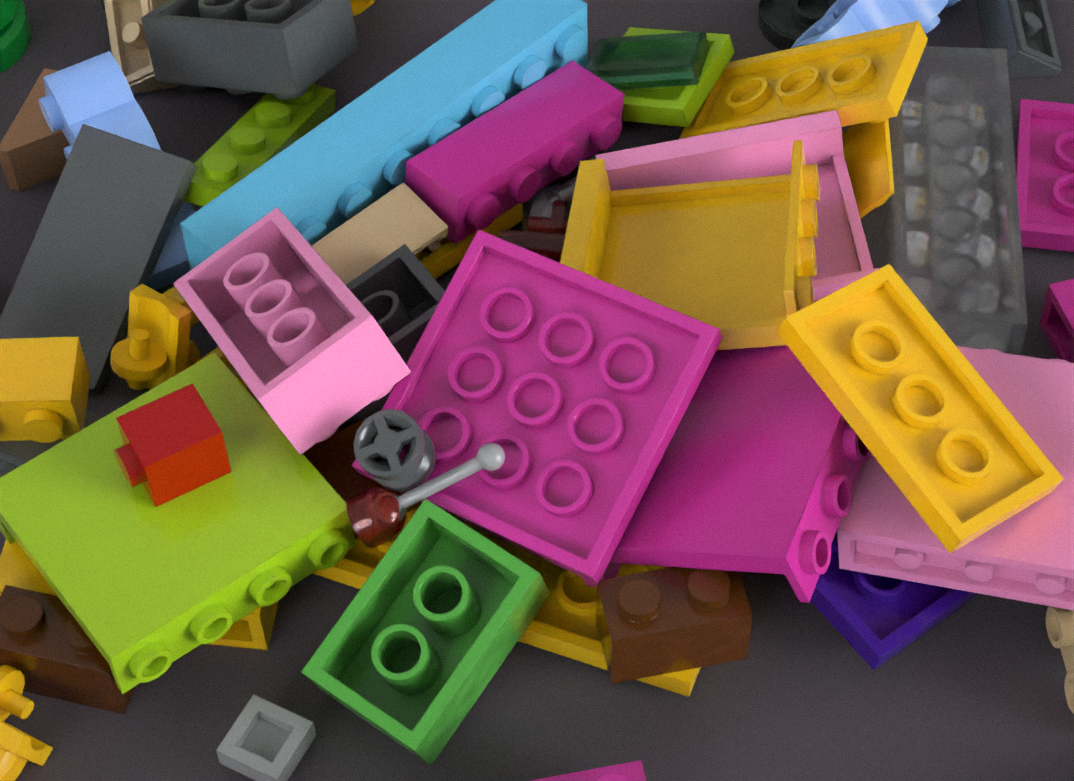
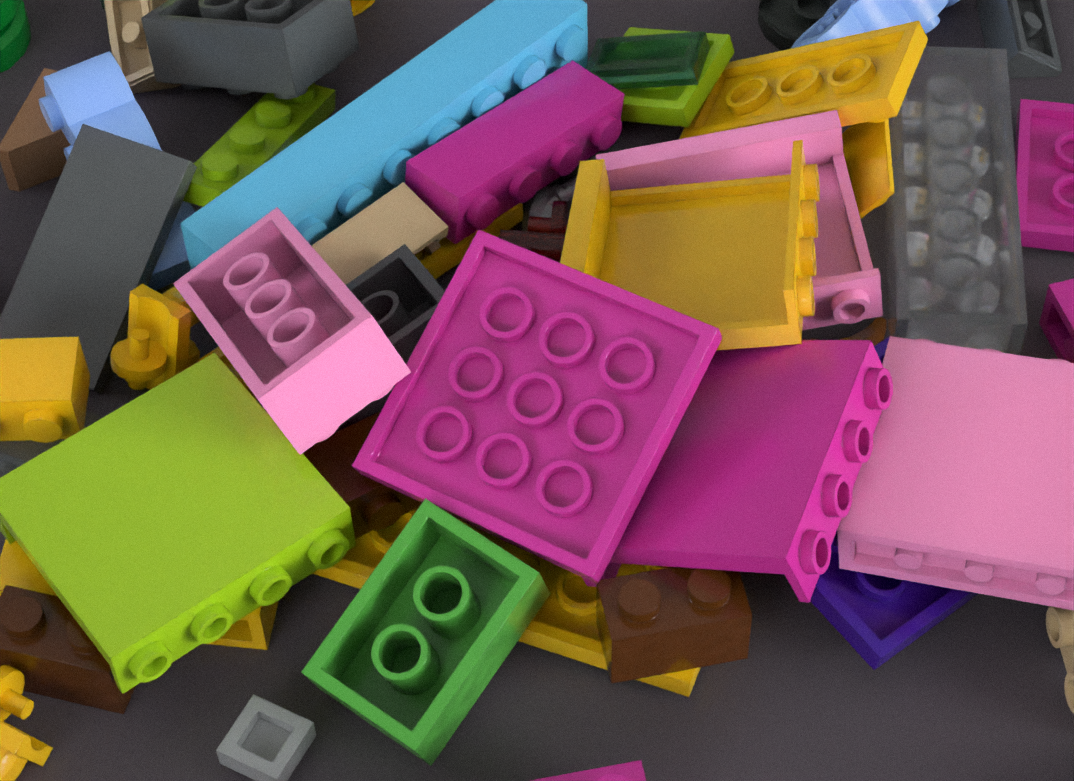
red brick [114,383,231,507] -> none
hinge [346,443,505,548] -> none
dark grey wheel [353,409,436,492] -> none
yellow plate [777,264,1064,554] -> none

